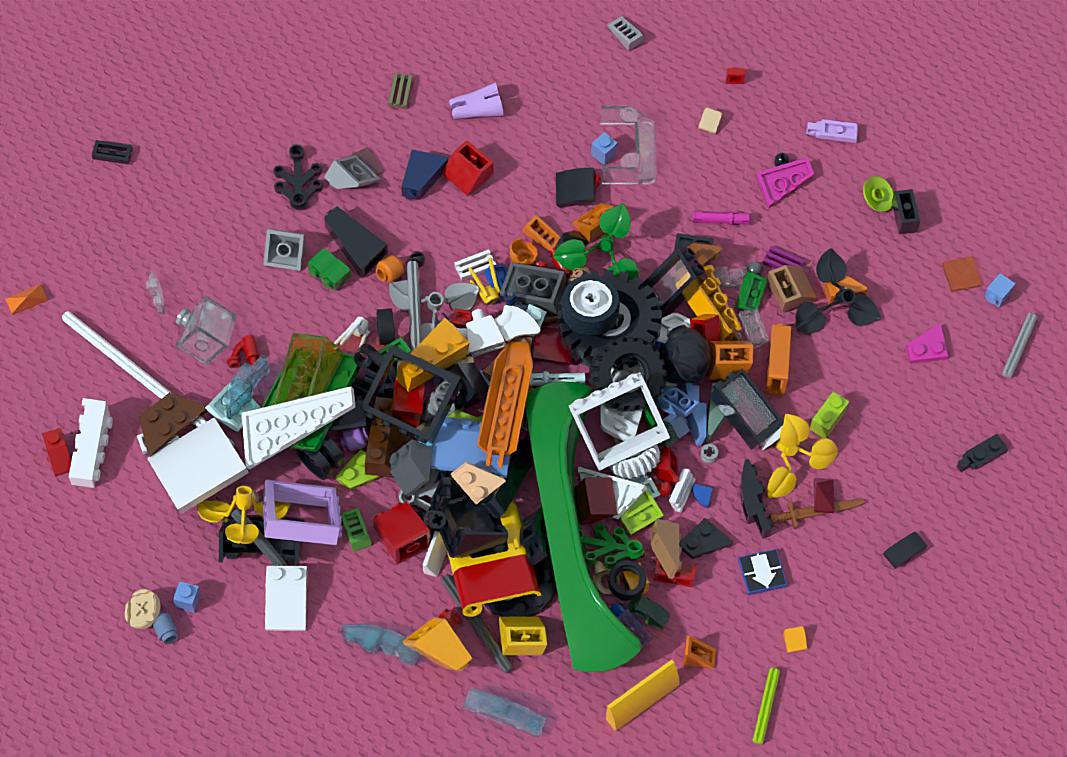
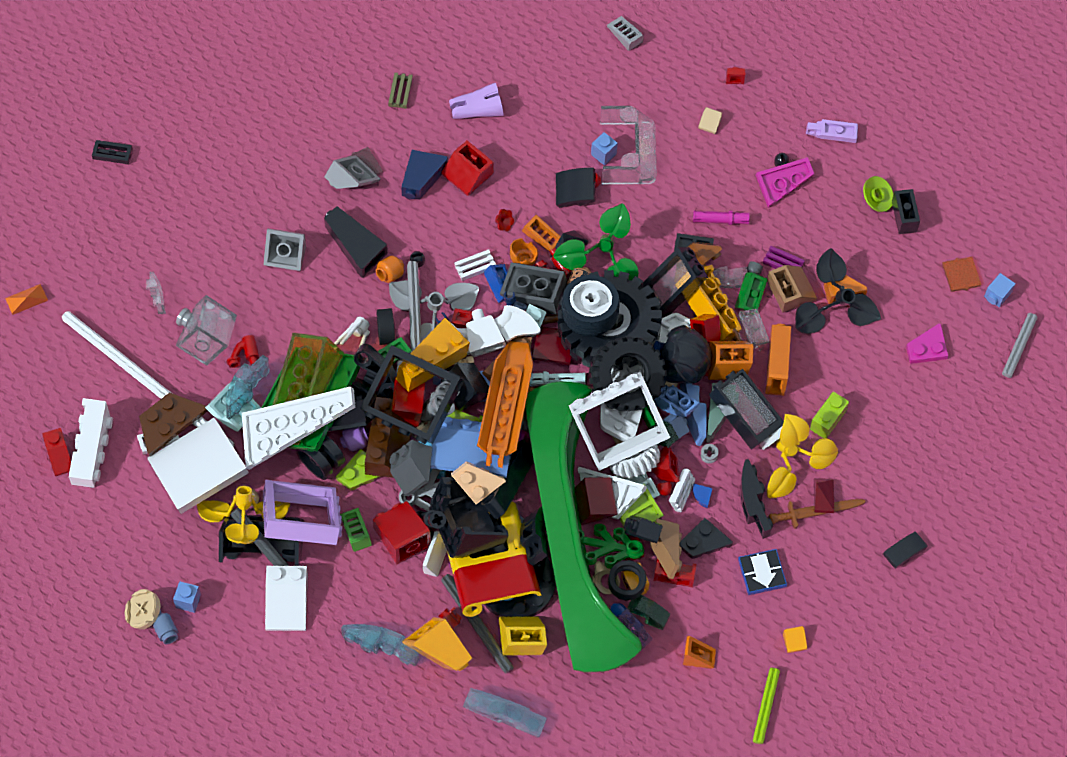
black plant [274,144,323,210] -> none
green brick [308,248,351,291] -> none
yellow plant [468,257,501,305] -> none
orange slope [572,203,614,244] -> none
yellow slope [606,659,680,731] -> none
black hinge [956,434,1008,472] -> none
none -> red plant [495,209,514,232]
none -> black brick [624,515,663,544]

